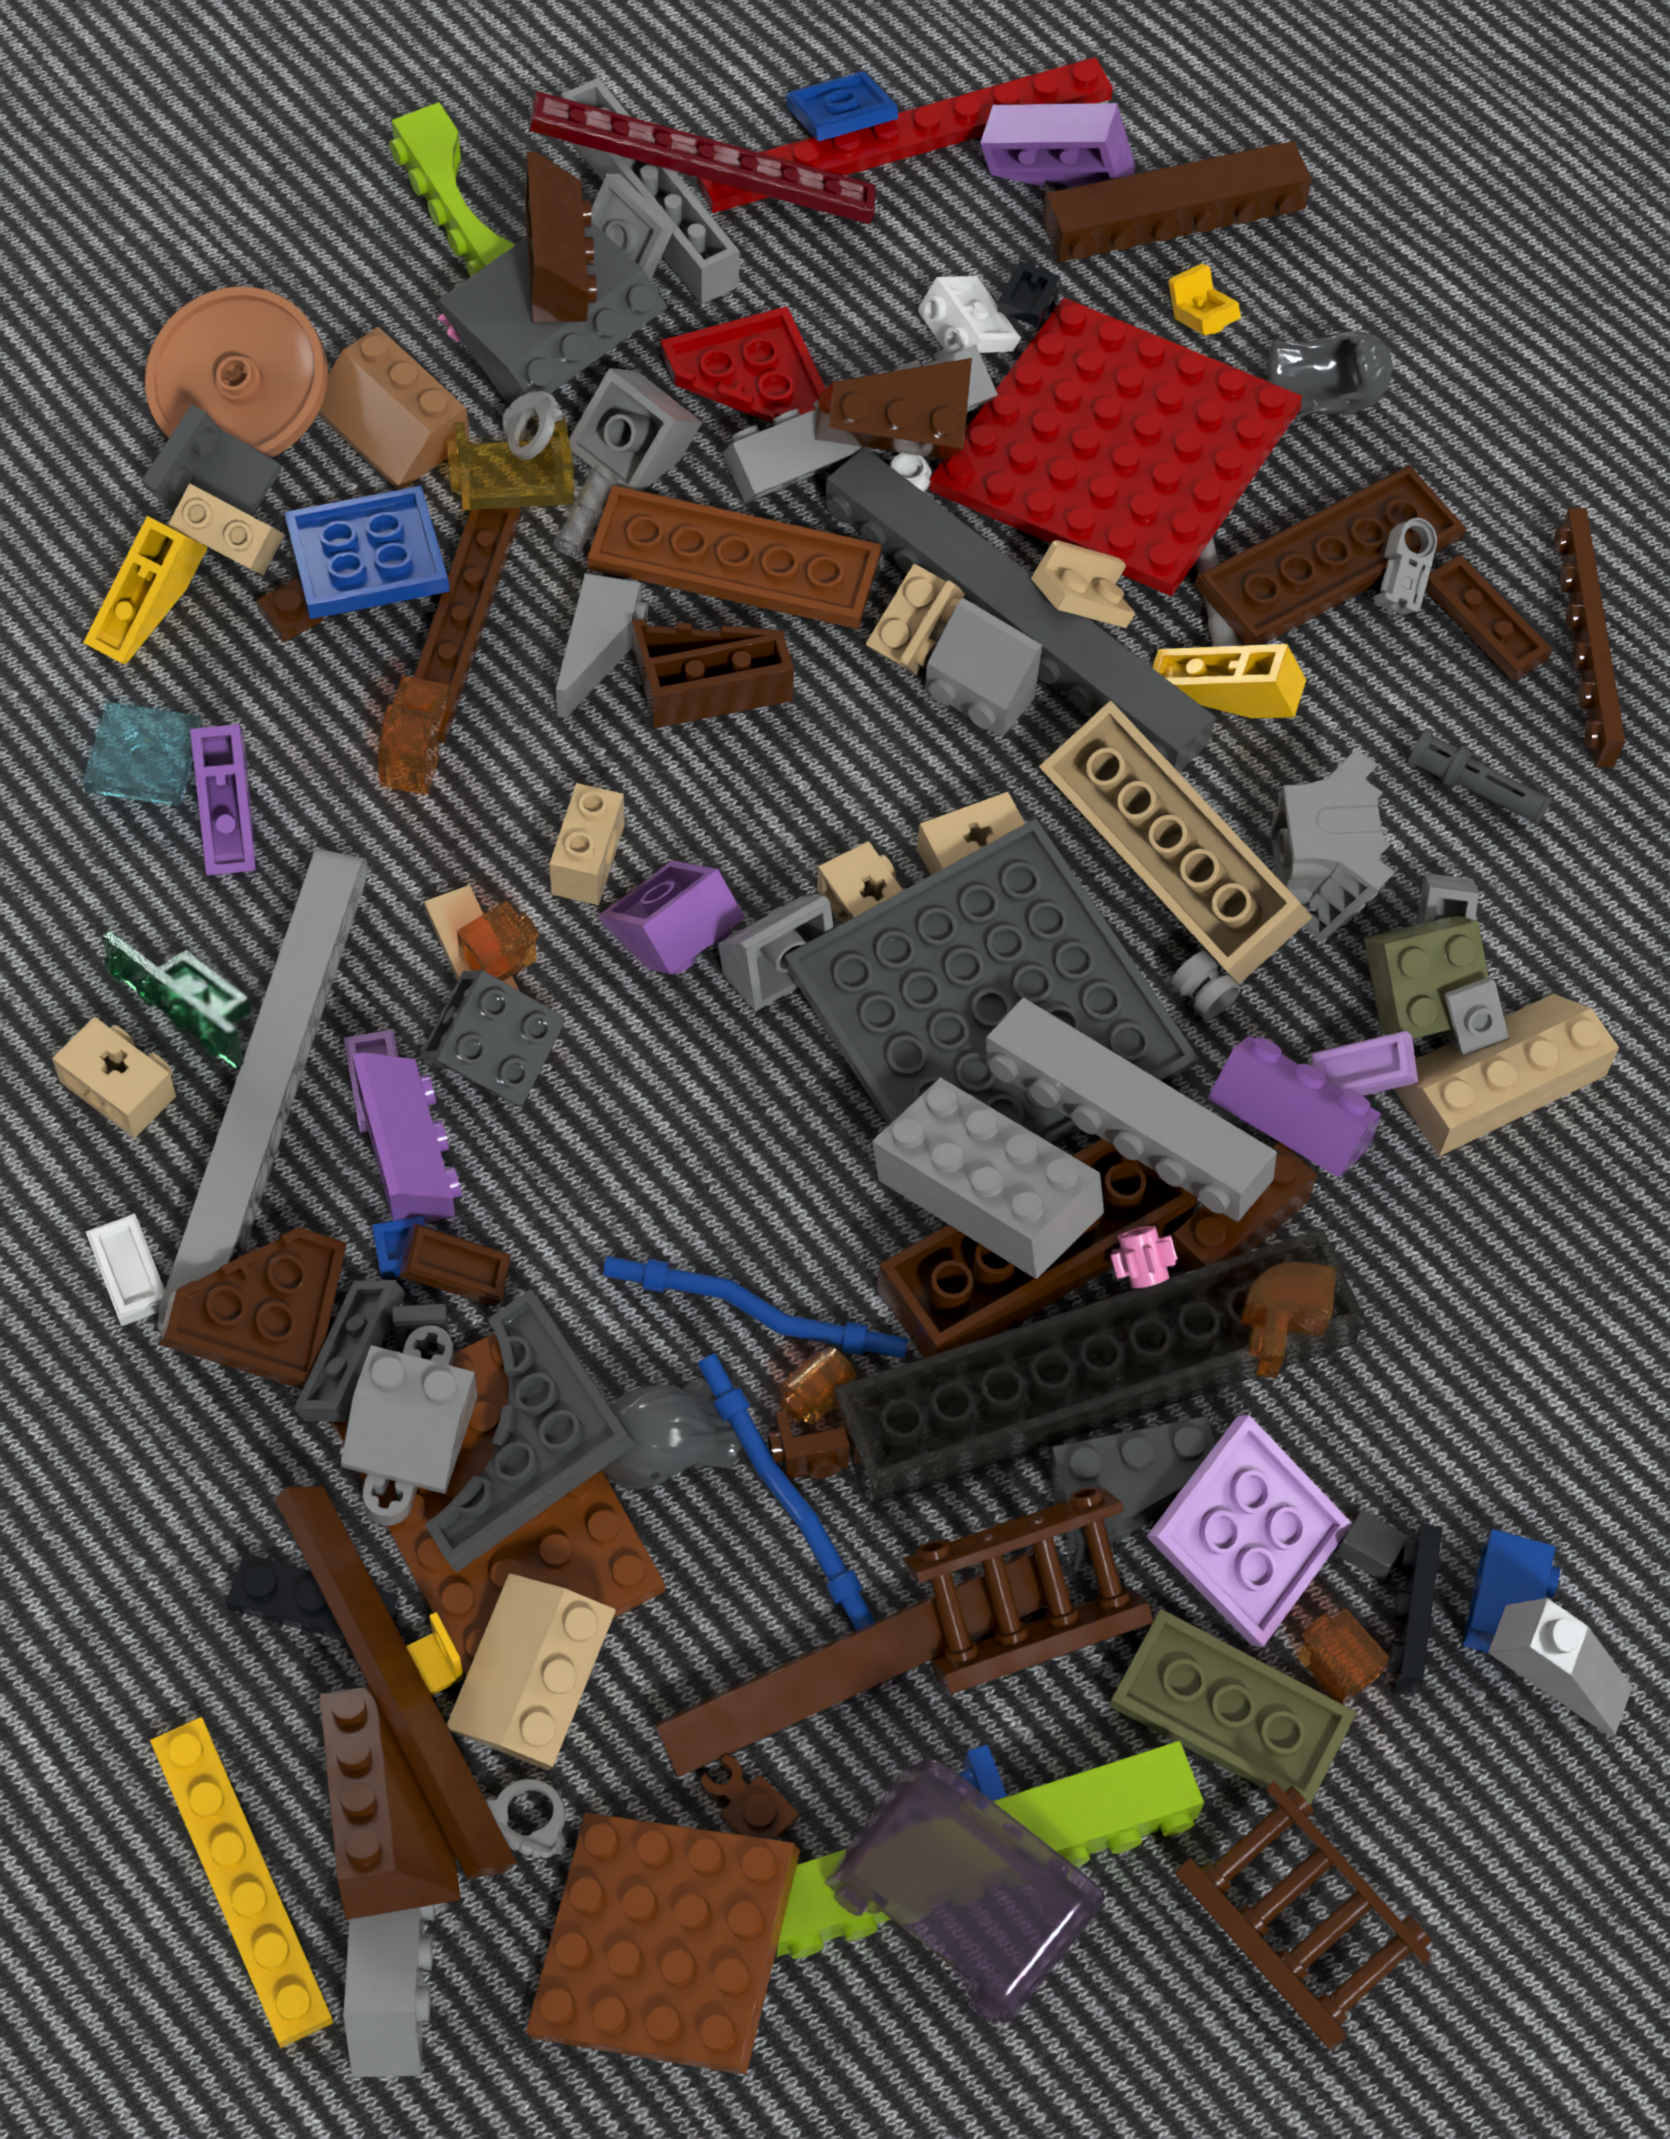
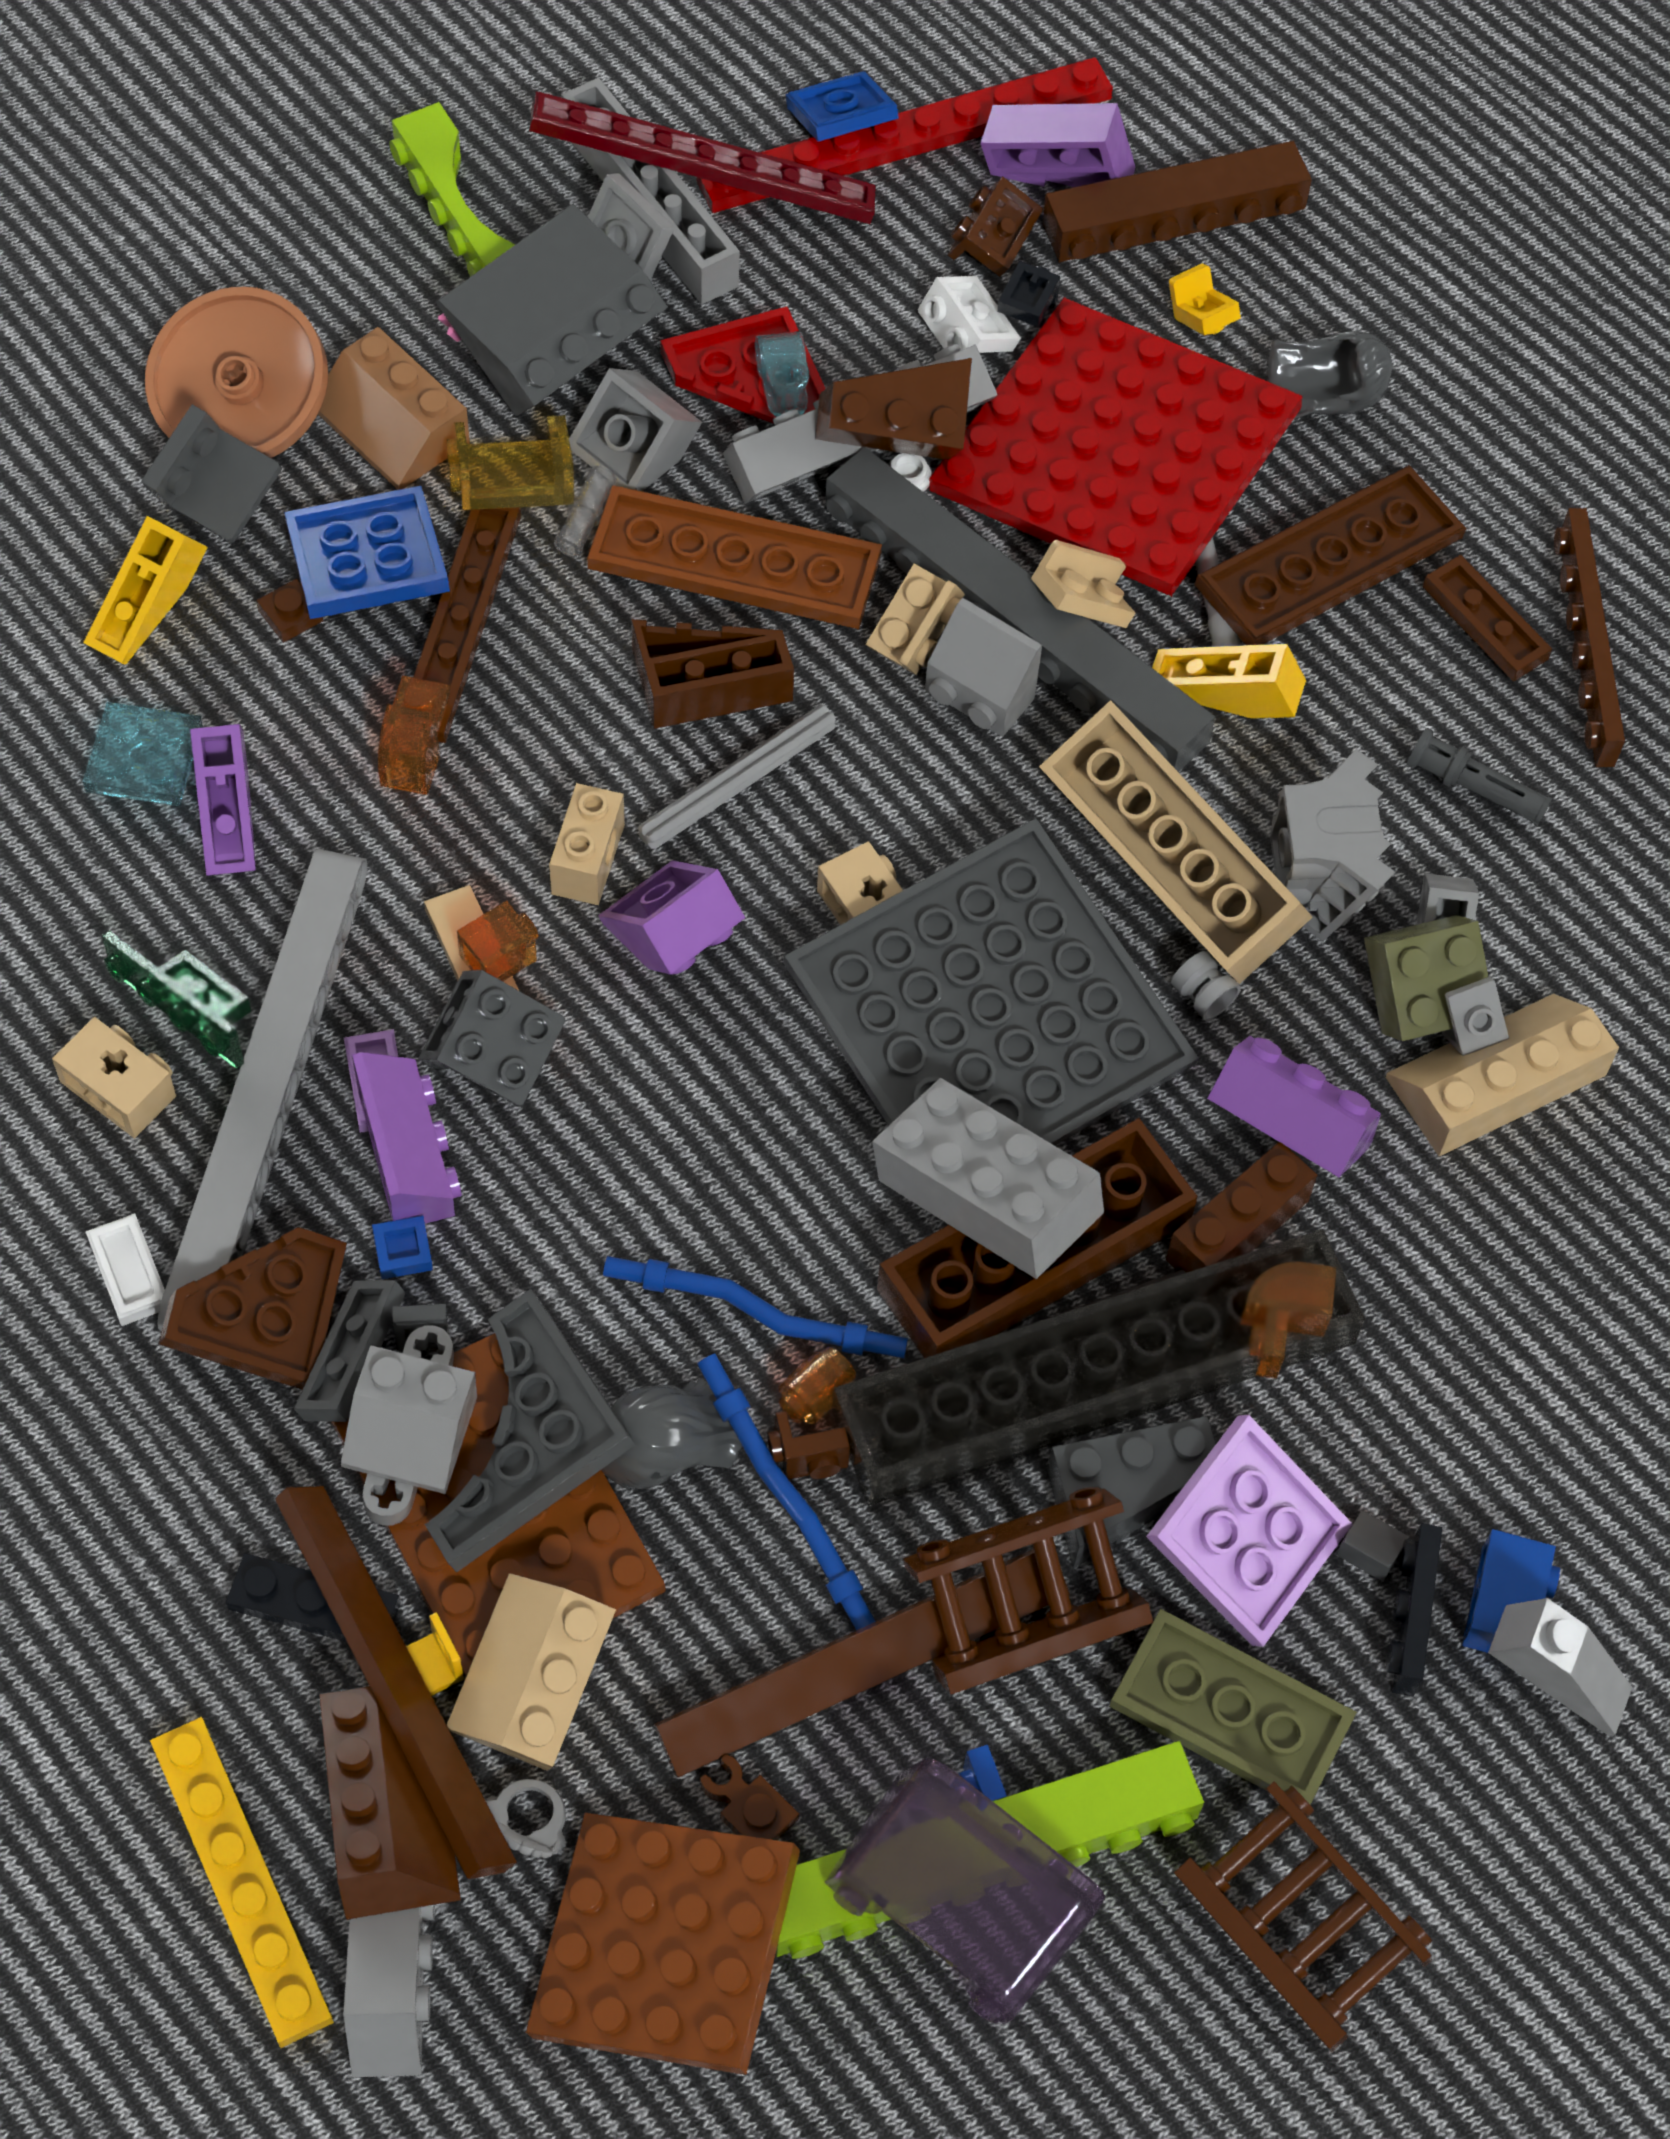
tan brick [168,483,285,576] -> none
reddish brown tile [399,1223,511,1307] -> none
light grey piece [502,390,564,460] -> none
reddish brown slope [525,152,597,322] -> none
light grey slope [556,573,648,718] -> none
light grey slope [718,895,833,1012] -> none
tan brick [917,792,1025,875] -> none
light grey brick [986,997,1277,1222] -> none
bright pink gear [1110,1226,1177,1288] -> none
clear orange brick [1297,1608,1390,1705] -> none
lavender tile [1311,1031,1418,1096] -> none
light grey piece [1374,518,1437,615] -> none
none -> light grey axle [638,705,836,849]
none -> clear light blue piece [755,331,809,417]
none -> reddish brown bracket [947,176,1044,277]

